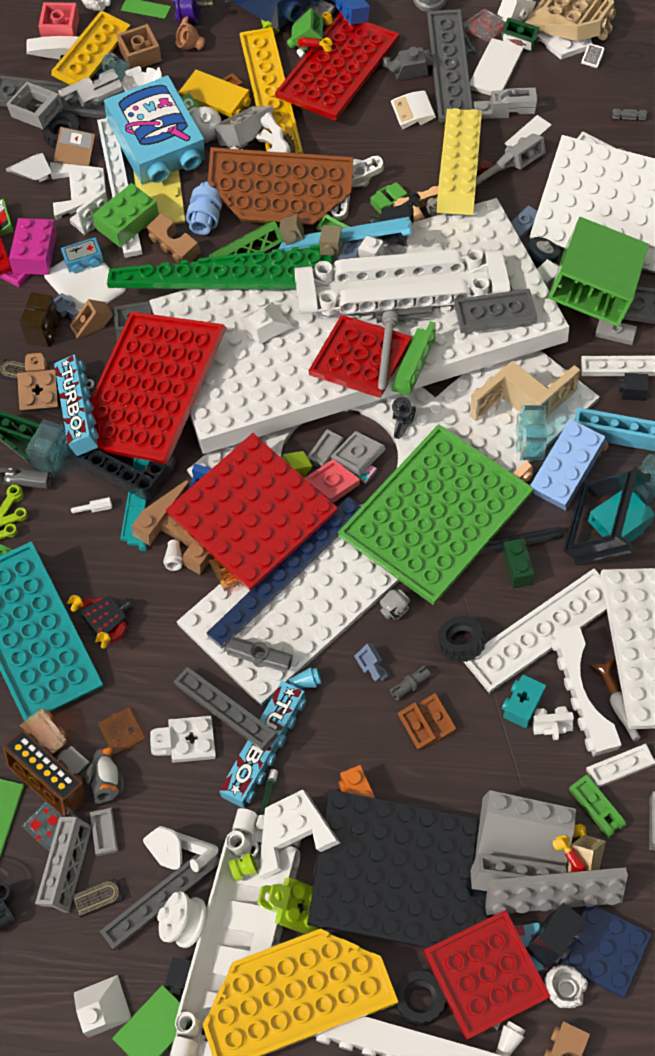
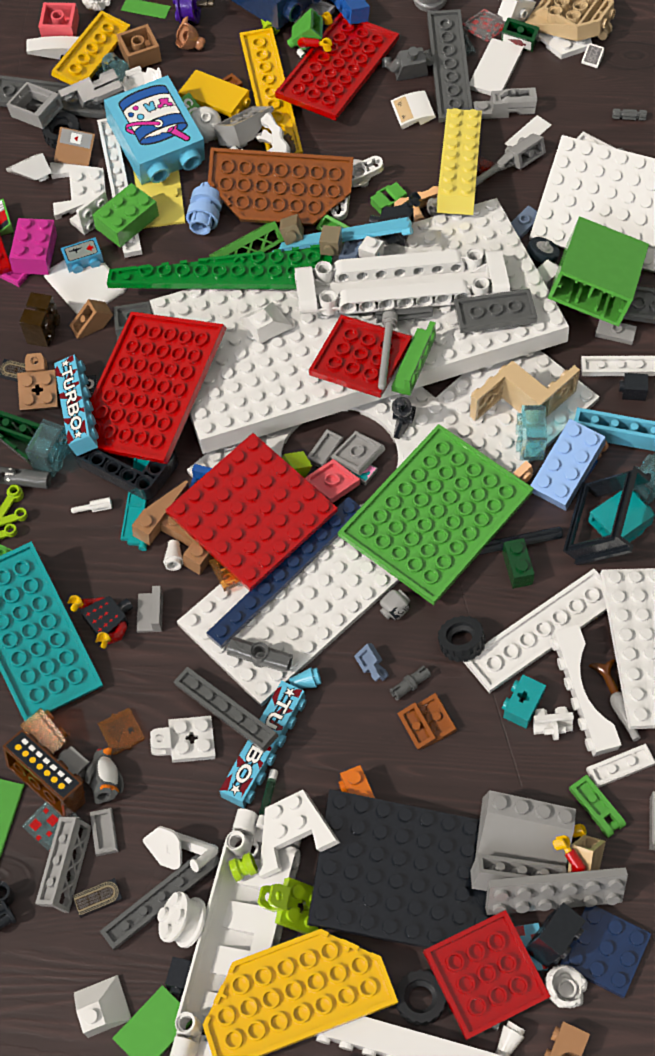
sand blue plate [54,293,79,320] -> none
medium nougat arch [147,213,201,263] -> none
none -> light grey panel [137,586,163,633]

